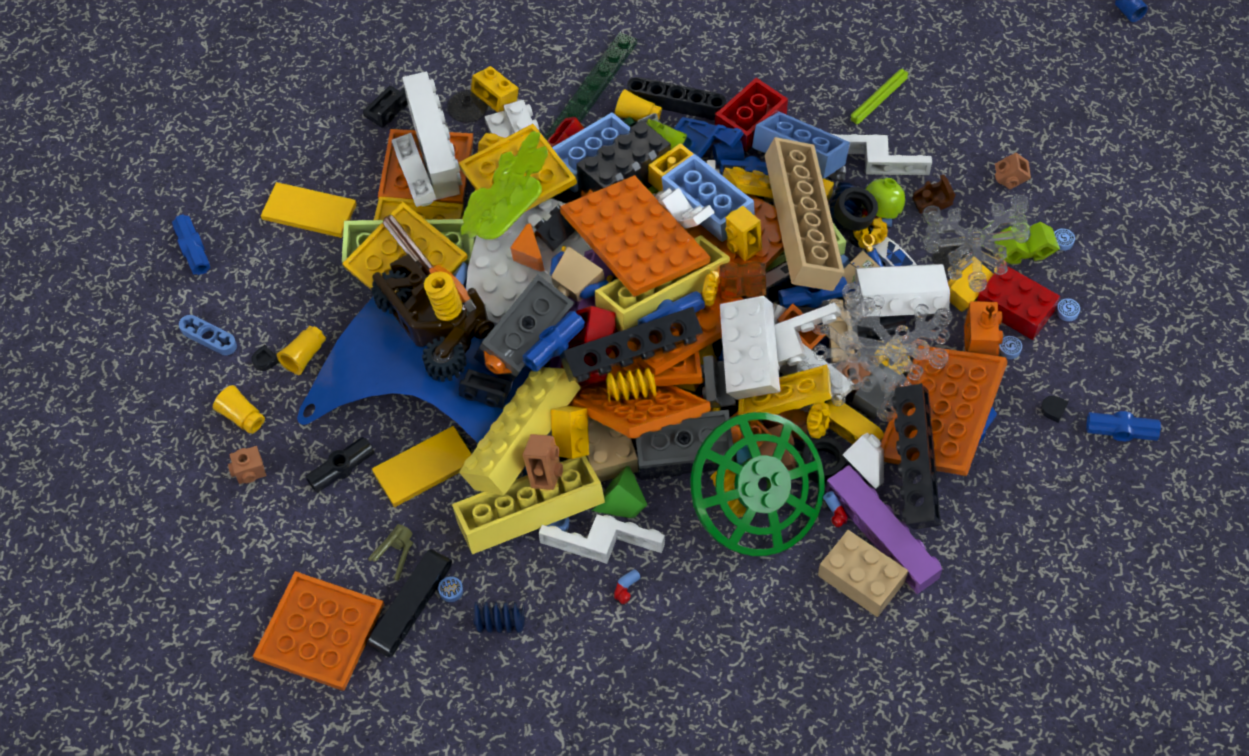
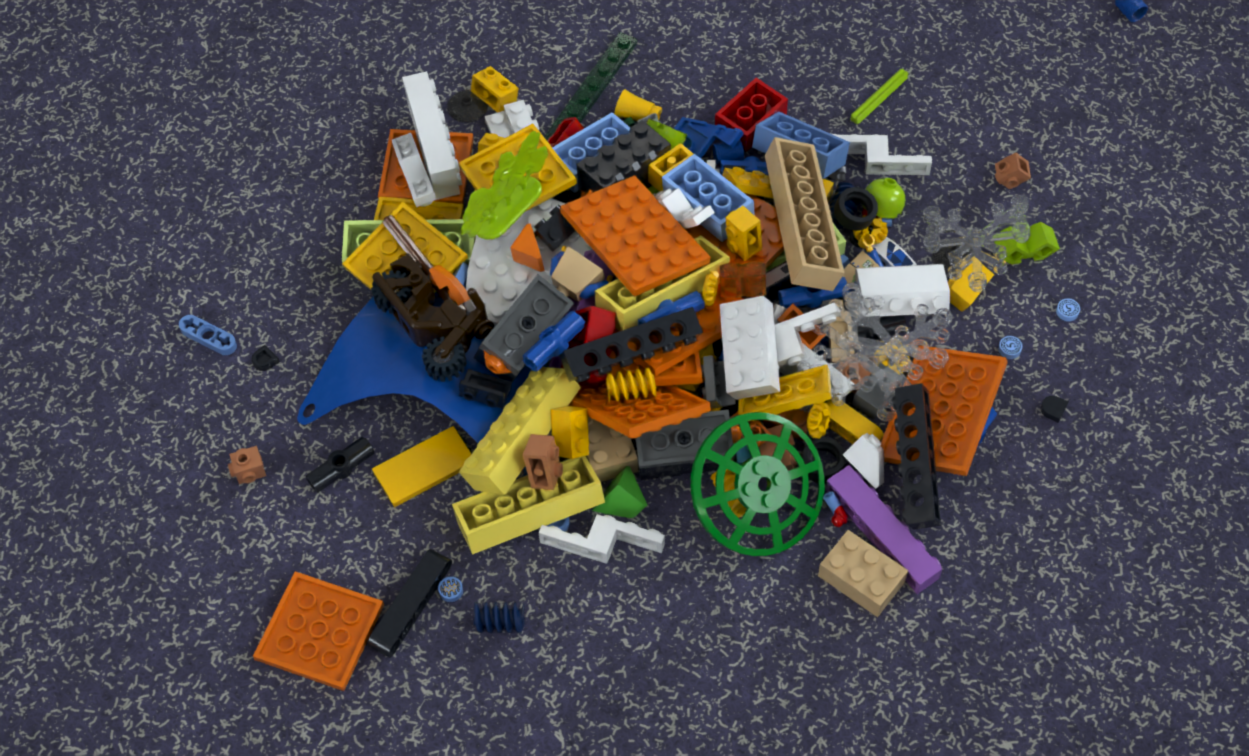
blue piece [172,214,210,275] -> none
yellow plant [213,385,265,434] -> none
yellow tile [261,182,357,238] -> none
yellow plant [277,326,326,375] -> none
black bracket [363,85,408,128] -> none
olive plant [368,524,413,580] -> none
yellow piece [424,272,462,321] -> none
arm [614,569,640,604] -> none
black beam [627,77,726,120] -> none
reddish brown hand [912,174,956,214] -> none
orange brick [964,301,1003,356] -> none
red brick [977,263,1060,340] -> none
light blue tile [1054,229,1075,251] -> none
blue piece [1086,411,1161,442] -> none

